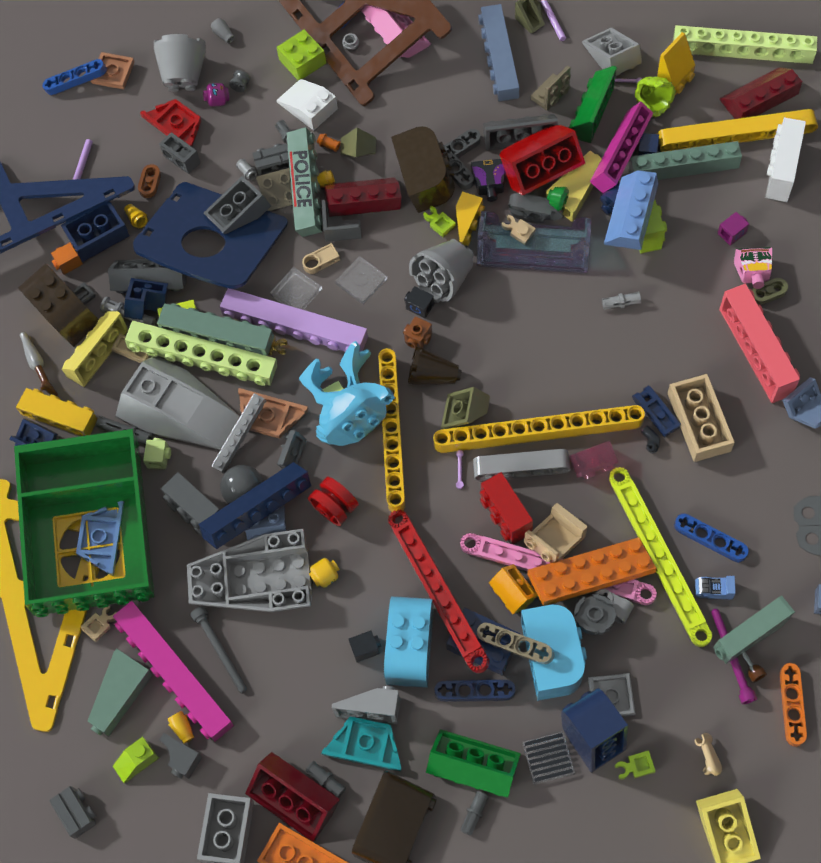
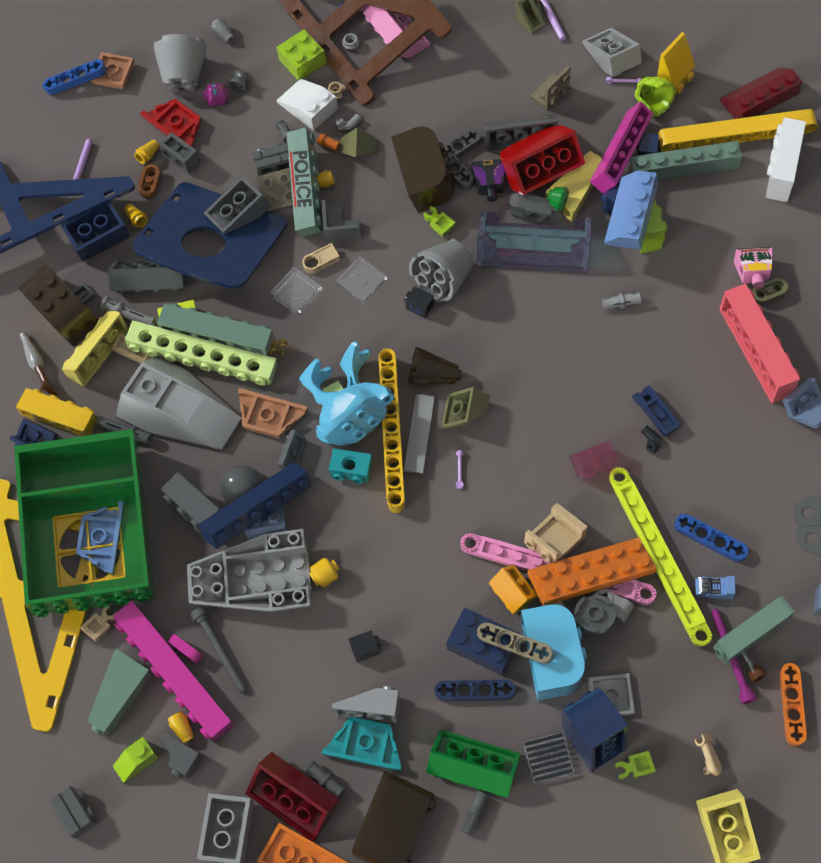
orange brick [51,242,83,275] -> none
dark blue brick [124,278,168,320] -> none
yellowish green brick [143,438,171,469] -> none
light grey piece [212,393,266,473] -> none
lavender brick [220,288,368,352] -> none
light grey pin [236,159,257,180] -> none
red wheel [308,476,359,526] -> none
dark red slope [324,178,402,217] -> none
medium azure brick [384,596,434,688] -> none
red plate [388,509,490,673] -> none
dark orange brick [403,316,432,349] -> none
yellow beam [433,405,645,453] -> none
yellow slope [456,191,485,246] -> none
light grey beam [473,449,571,481] -> none
sand blue brick [478,4,519,101] -> none
red brick [479,472,533,545] -> none
tan plate [502,215,536,245] -> none
green slope [569,66,617,143] -> none
tan brick [668,374,735,462] -> none
yellowish green brick [673,25,817,64] -> none
magenta brick [717,212,749,246] -> none
none -> yellow cone [134,140,160,164]
none -> dark pink beam [167,634,203,665]
none -> tan plate [328,82,345,99]
none -> teal brick [329,448,373,484]
none -> light grey arm [336,114,362,131]
none -> light grey piece [404,394,435,474]

